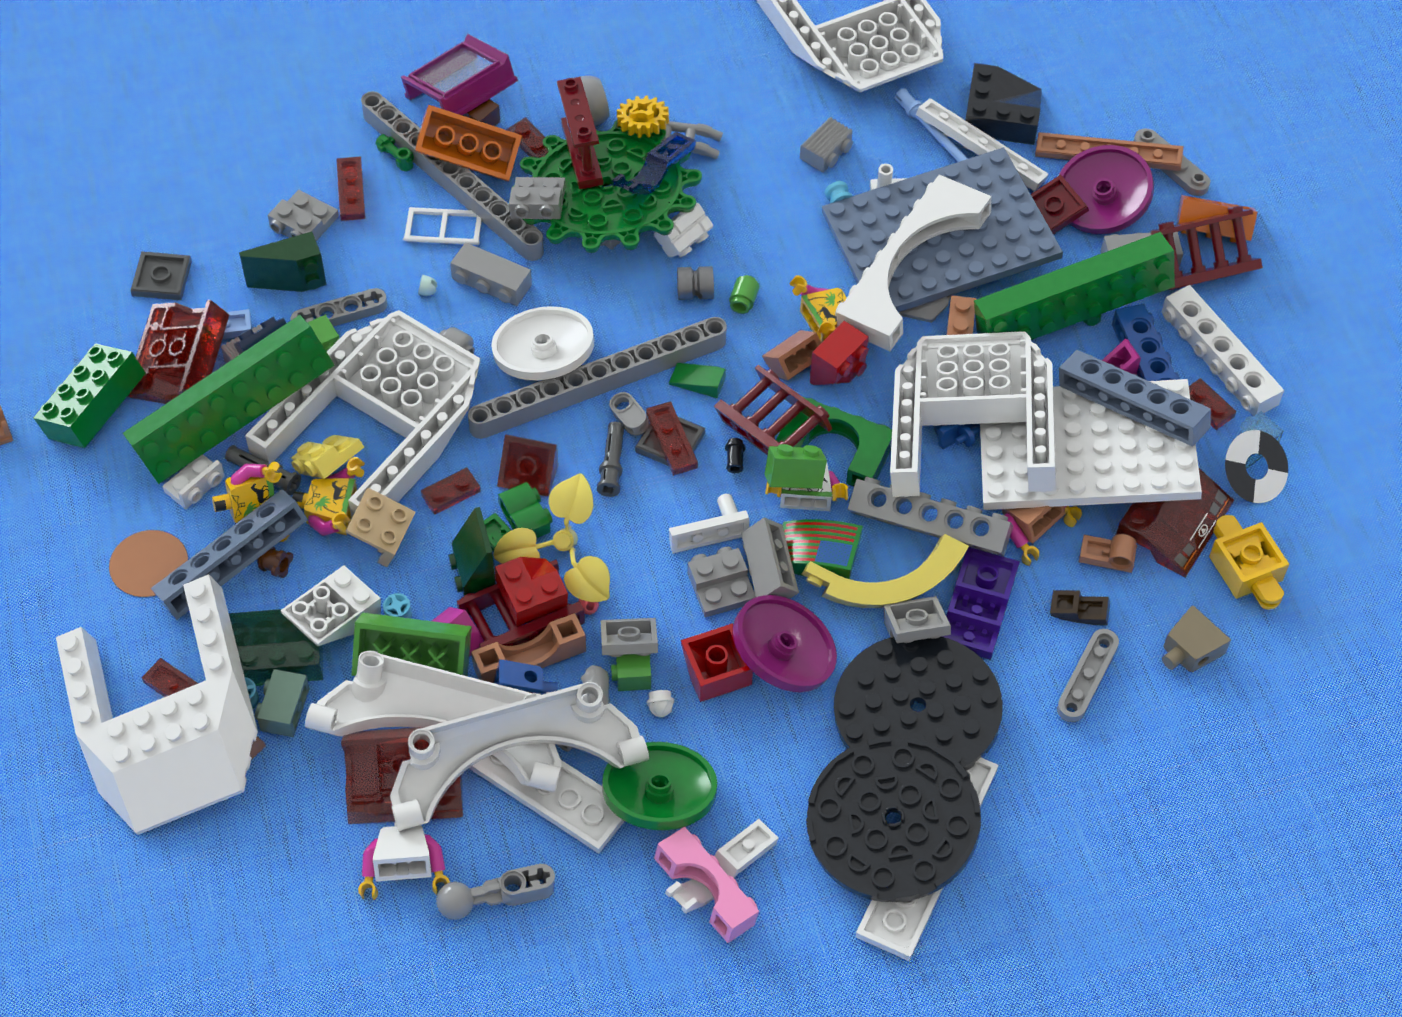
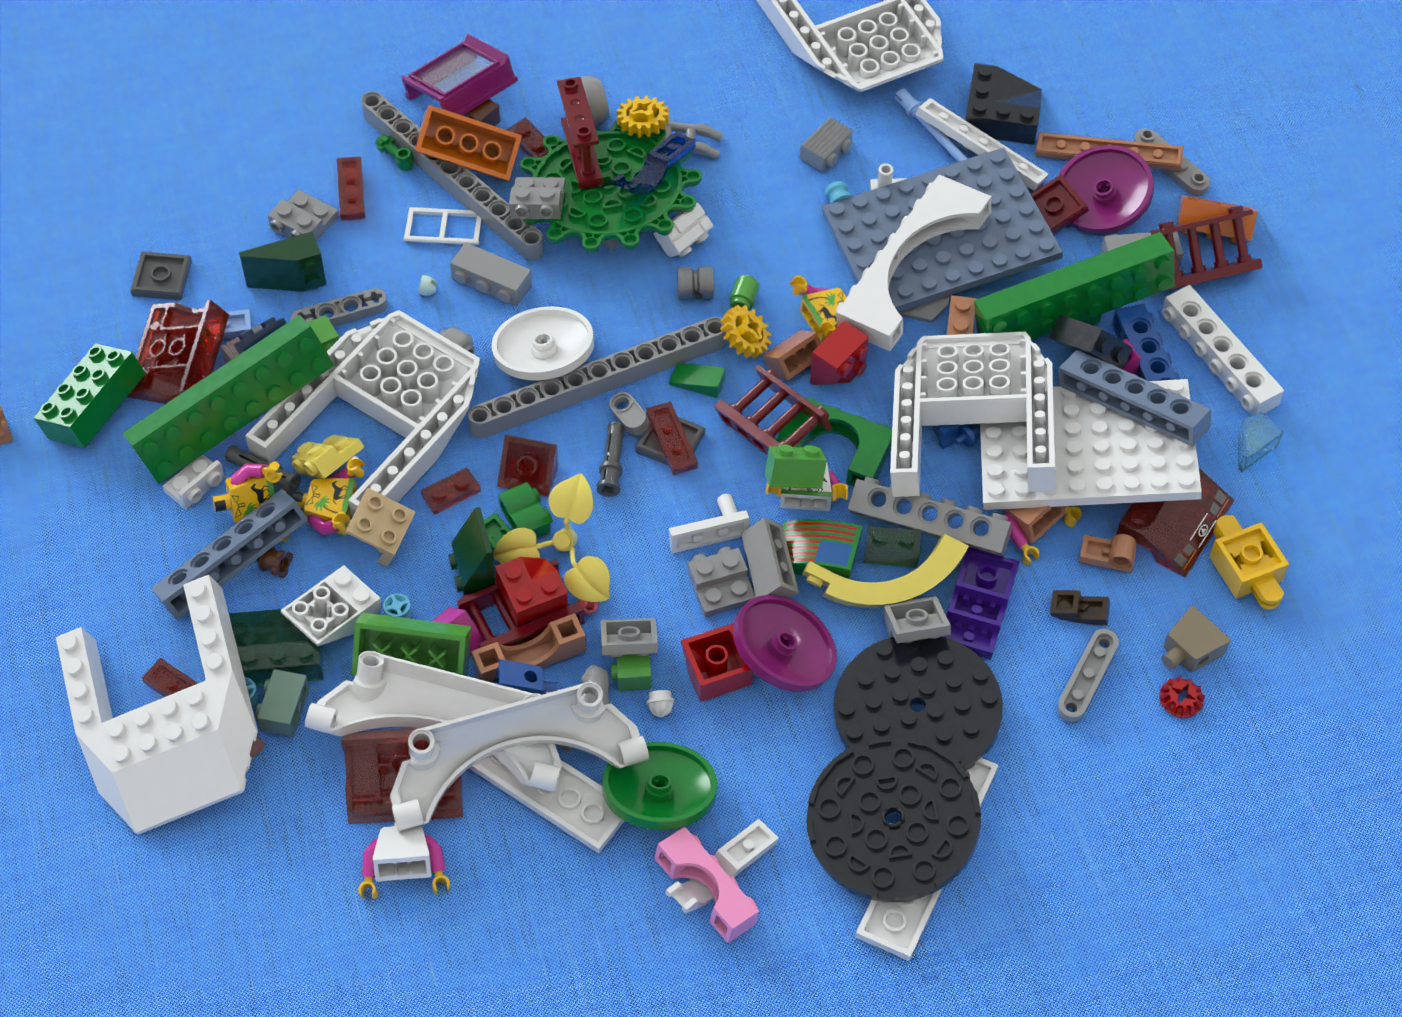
nougat sticker [109,530,188,597] -> none
light grey beam [436,864,555,920] -> none
black pin [725,438,746,473] -> none
clear red plate [1189,378,1237,430] -> none
sticker [1225,430,1288,503] -> none
none -> yellow gear [720,305,771,359]
none -> brick [864,525,921,568]
none -> black brick [1049,315,1133,370]
none -> red gear [1159,675,1205,718]

